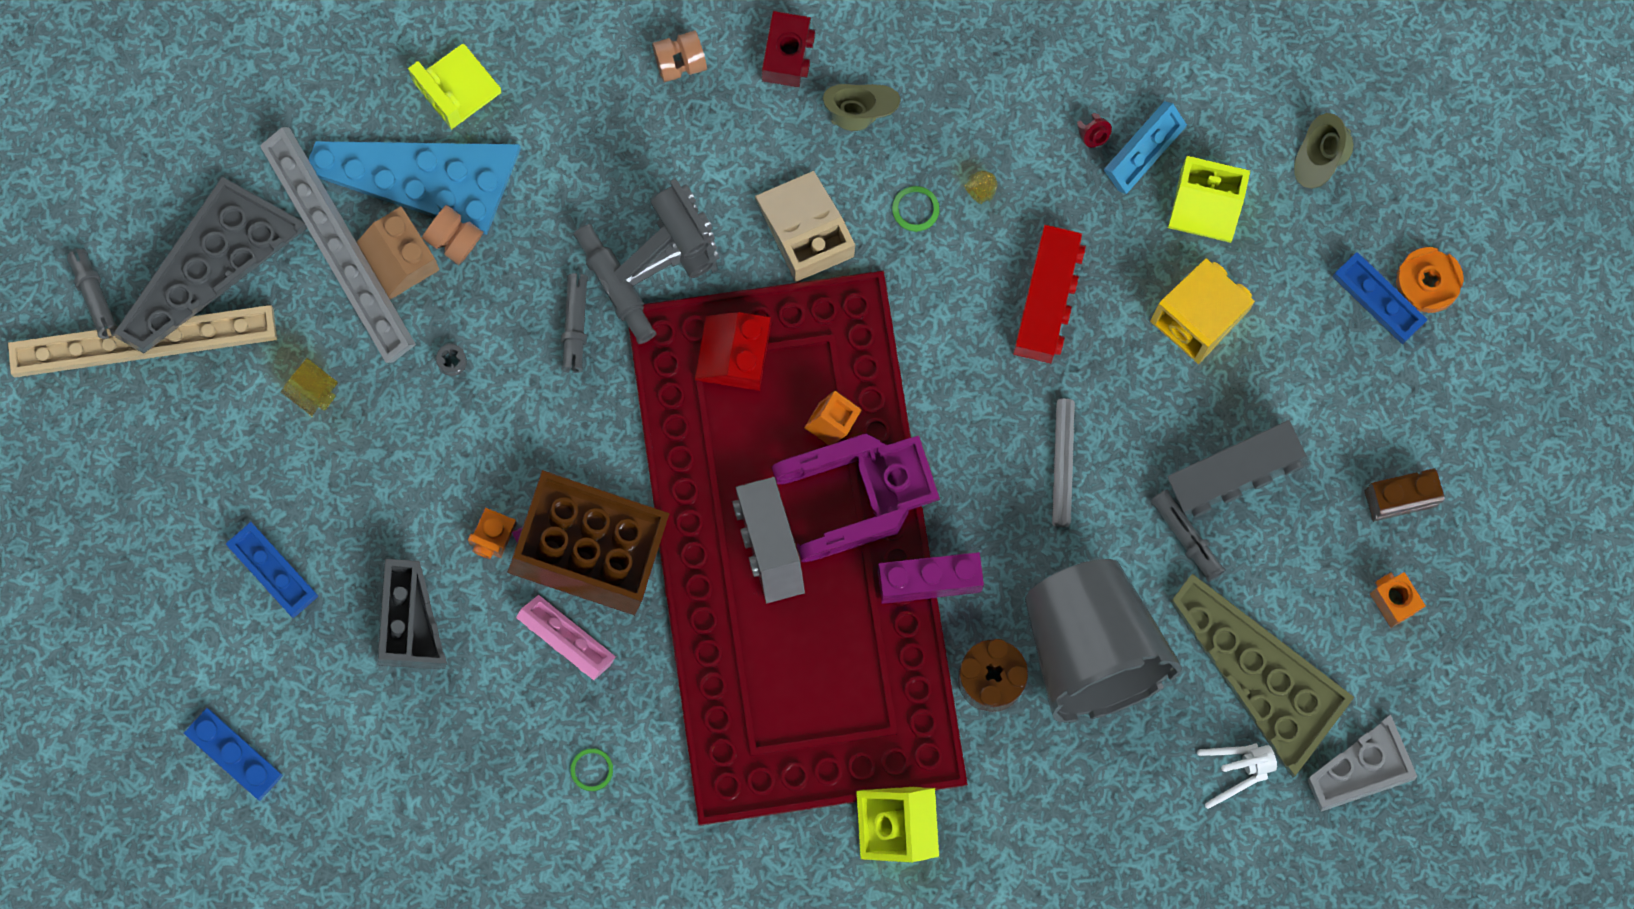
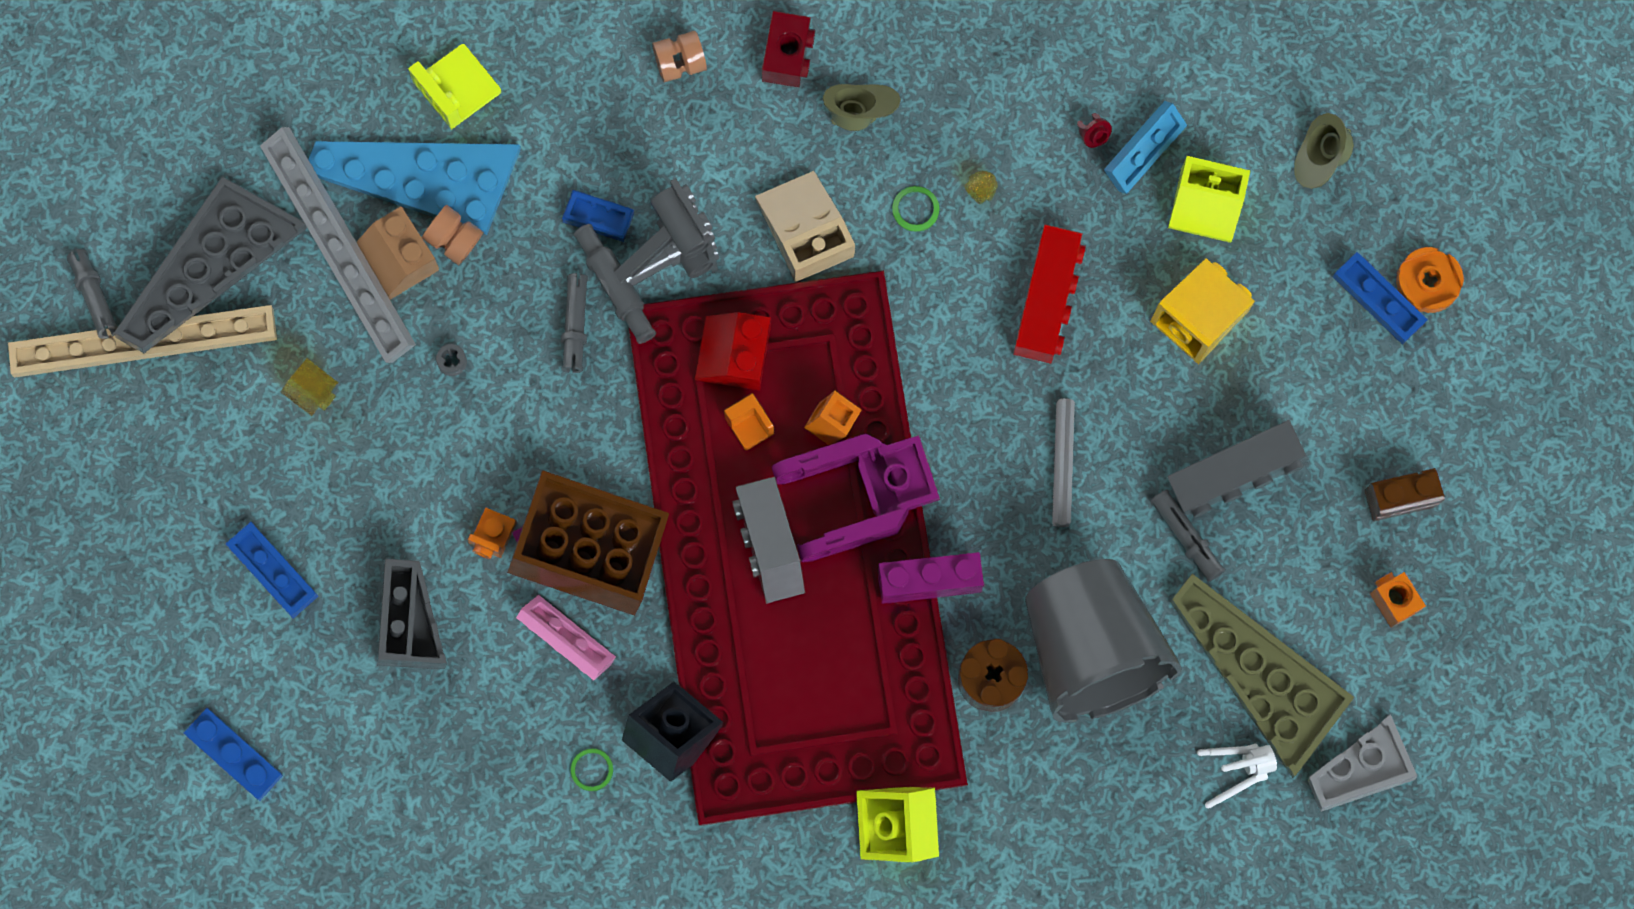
none -> blue plate [562,190,634,242]
none -> black slope [622,681,723,782]
none -> orange panel [724,394,774,450]

